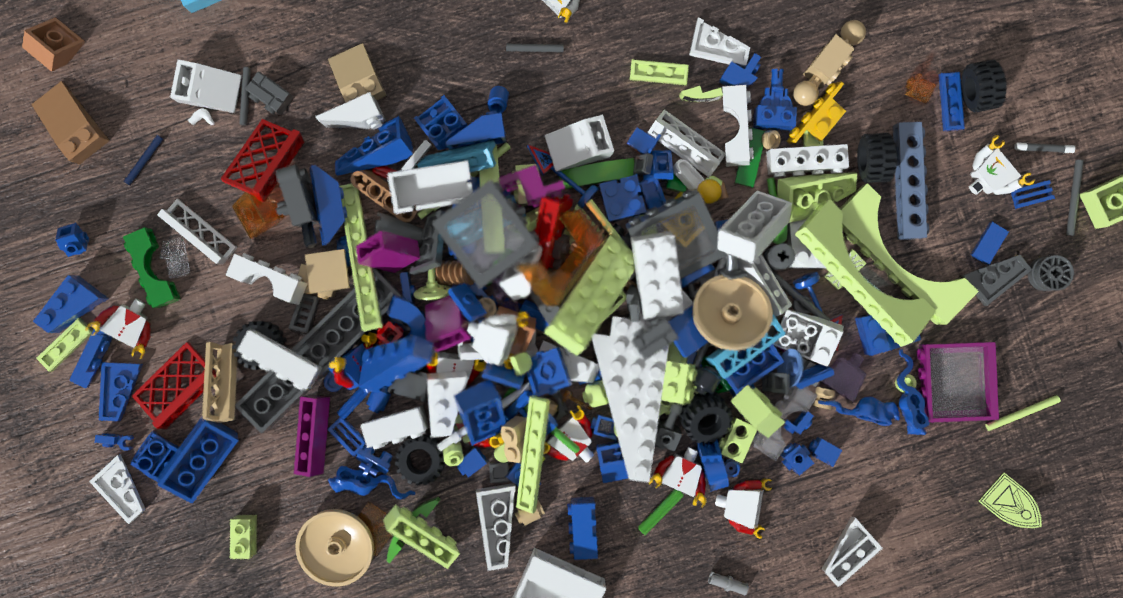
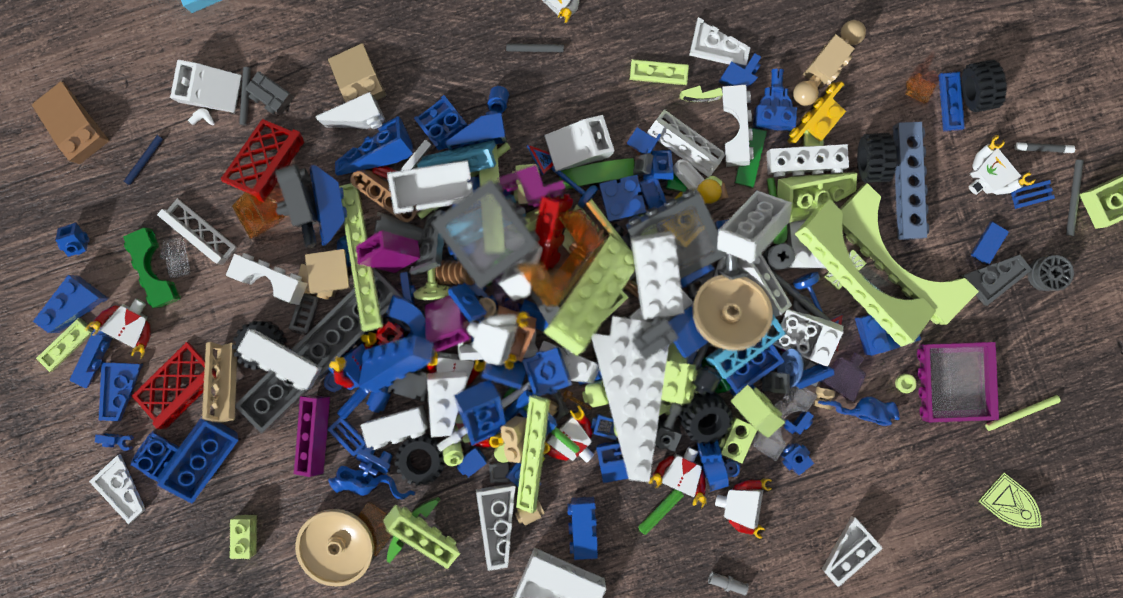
nougat slope [22,17,85,72] -> none
yellowish green tile [510,352,532,376] -> none
dark grey plate [552,234,571,271] -> none
dark grey slope [626,285,641,322] -> none
tan tile [762,130,781,149] -> none
blue window [808,437,842,467] -> none
blue animal [897,350,929,435] -> none

